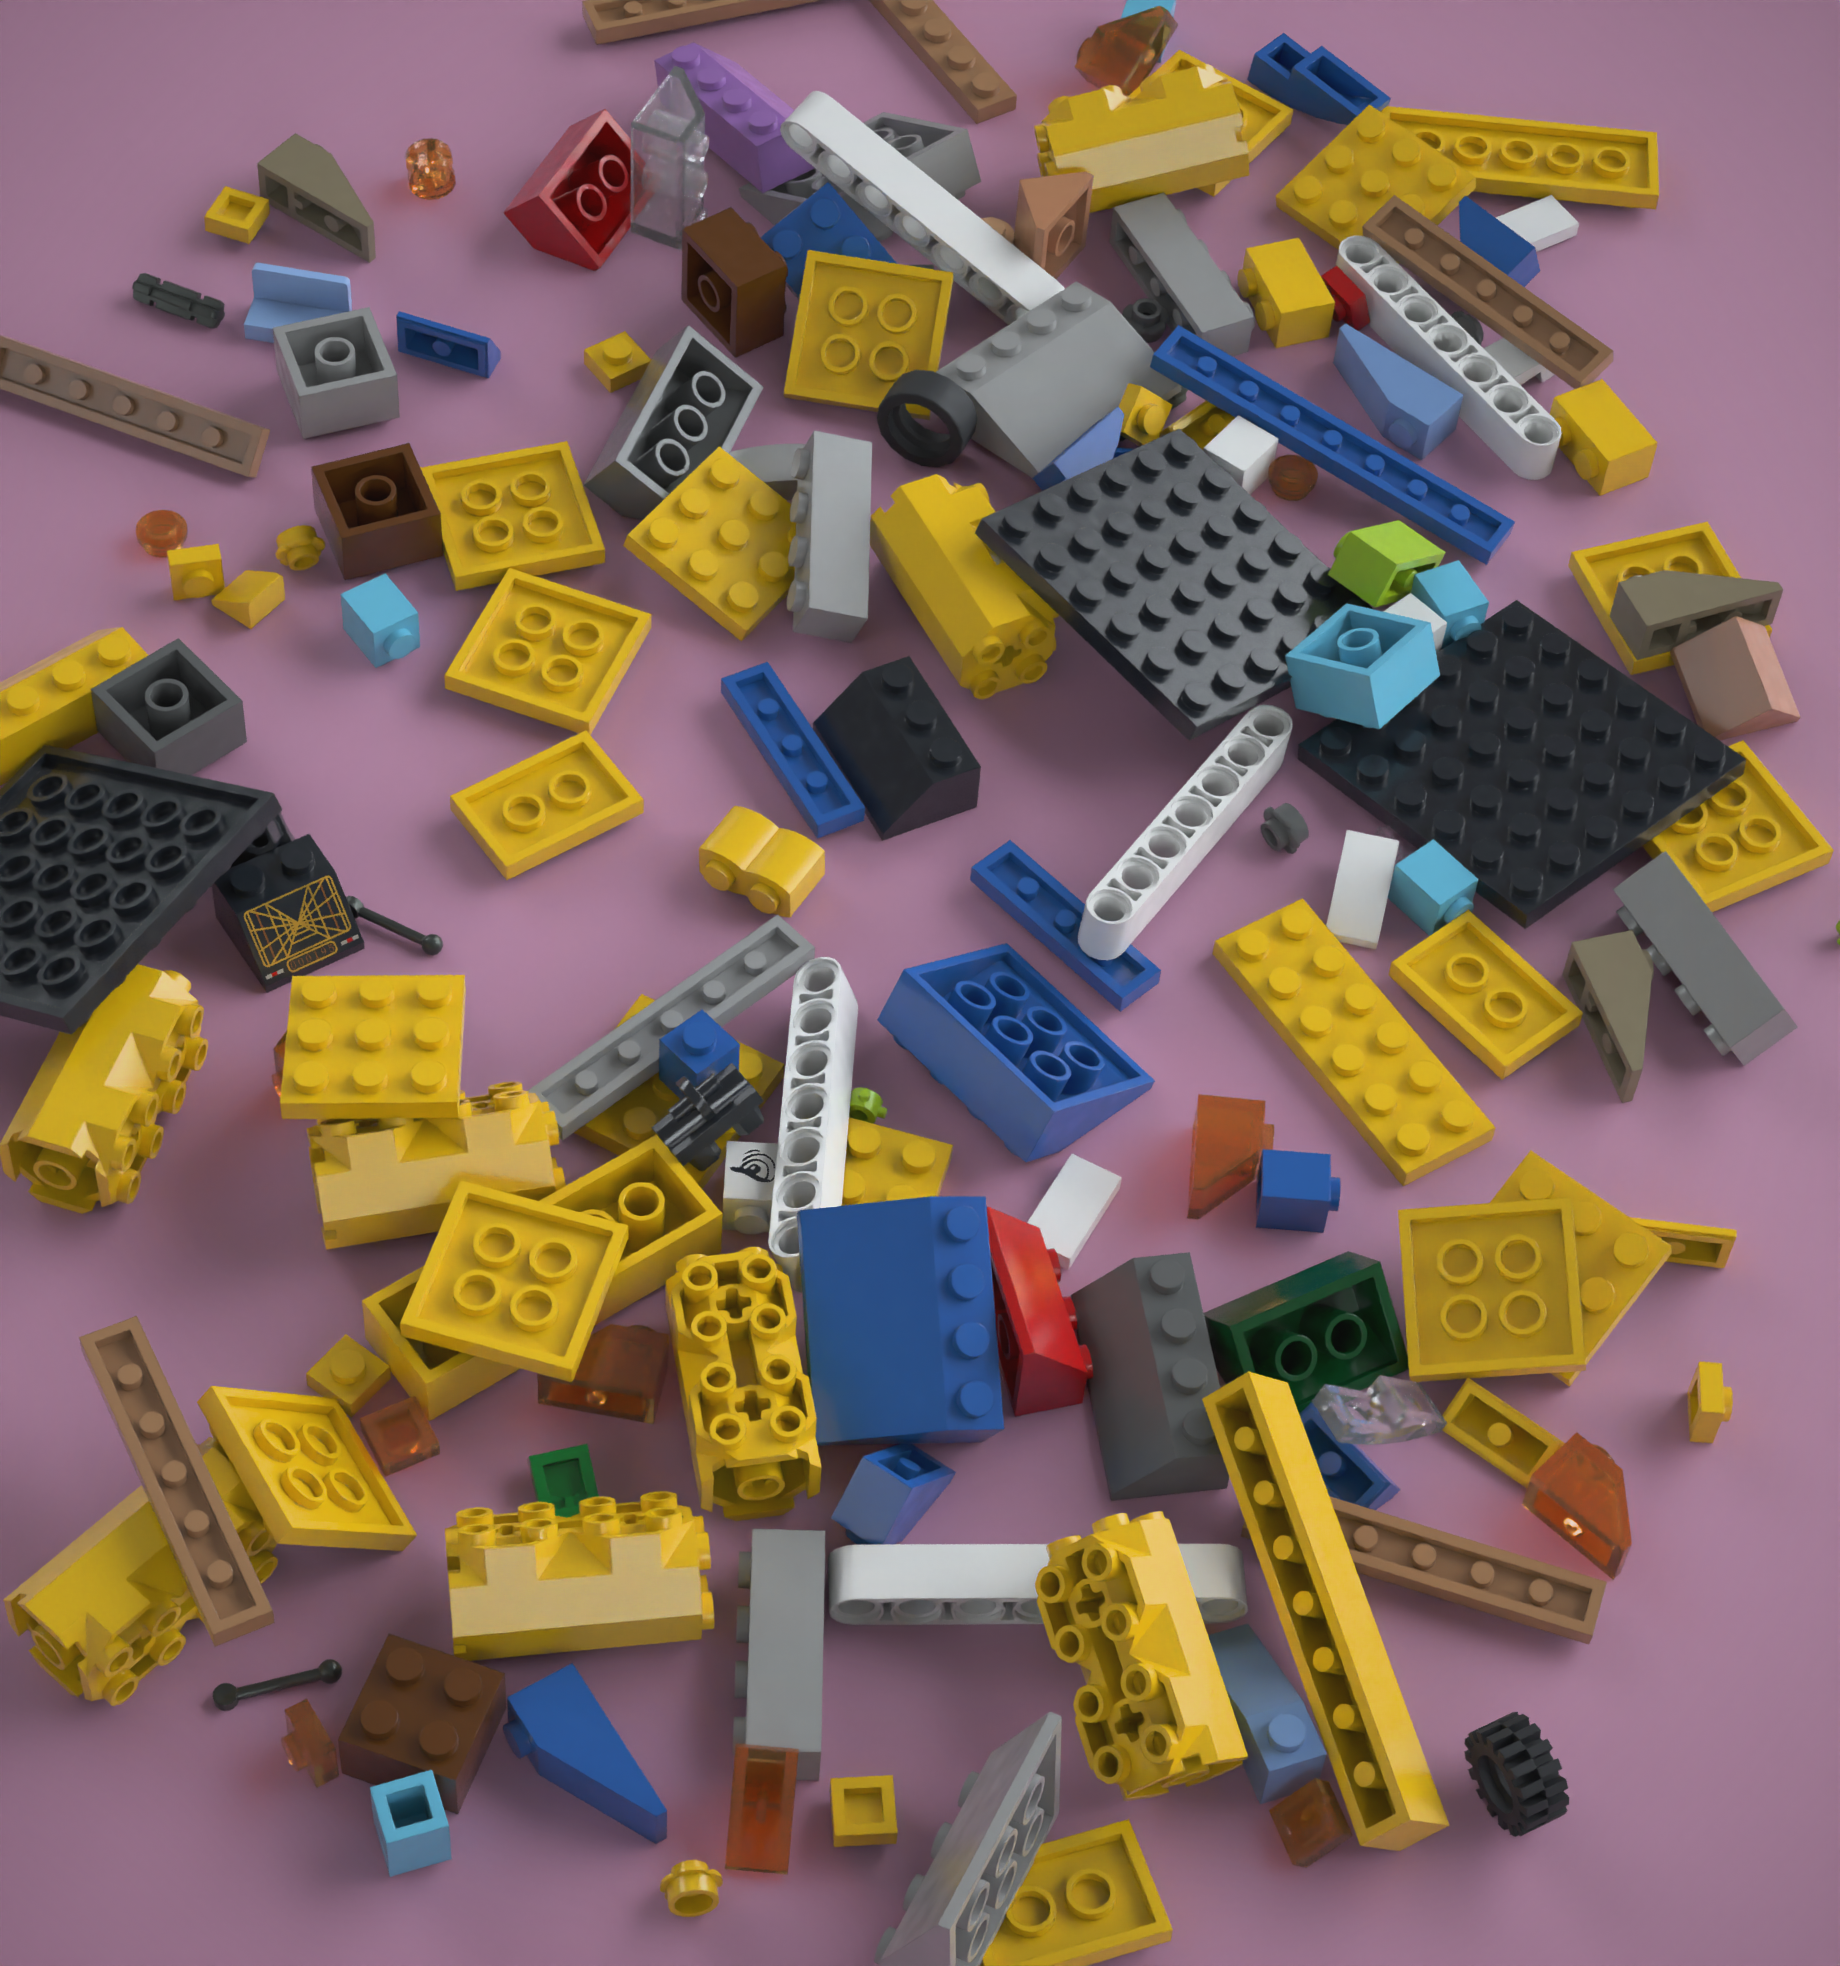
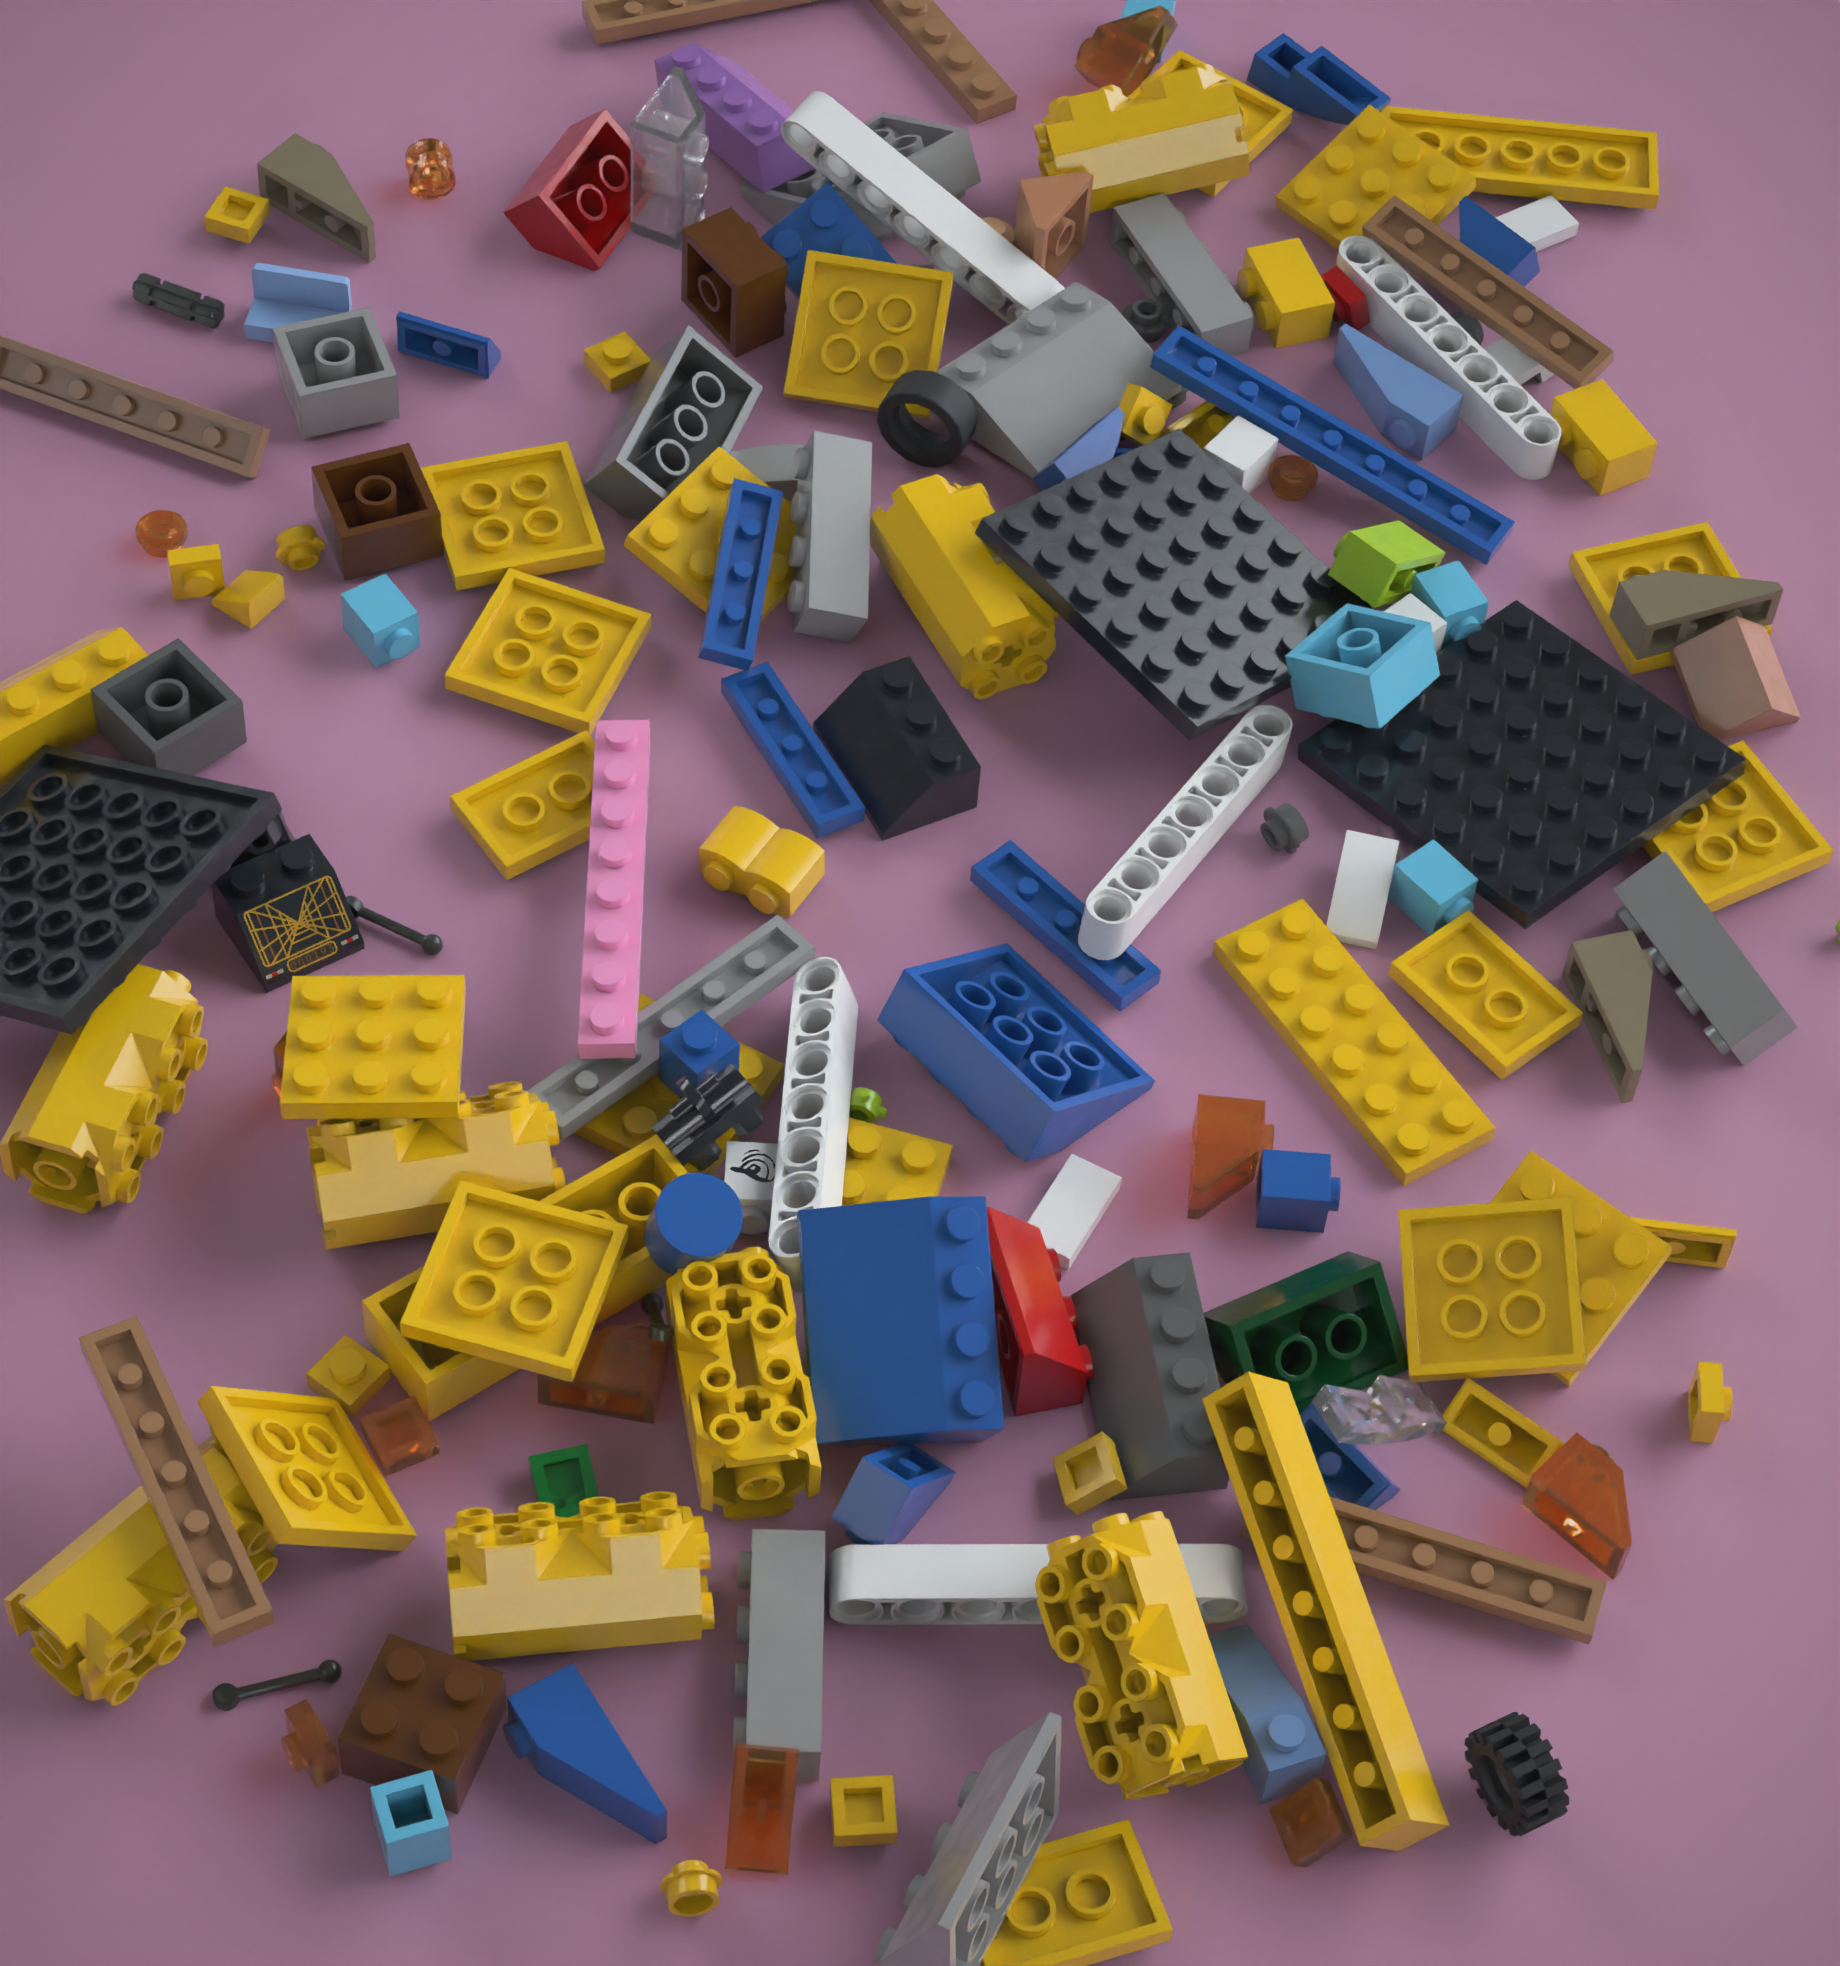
none -> bright pink plate [578,719,651,1059]
none -> pearl dark grey hinge [641,1292,673,1342]
none -> blue piece [644,1173,743,1275]
none -> blue plate [698,478,783,671]
none -> yellow plate [1052,1431,1128,1516]

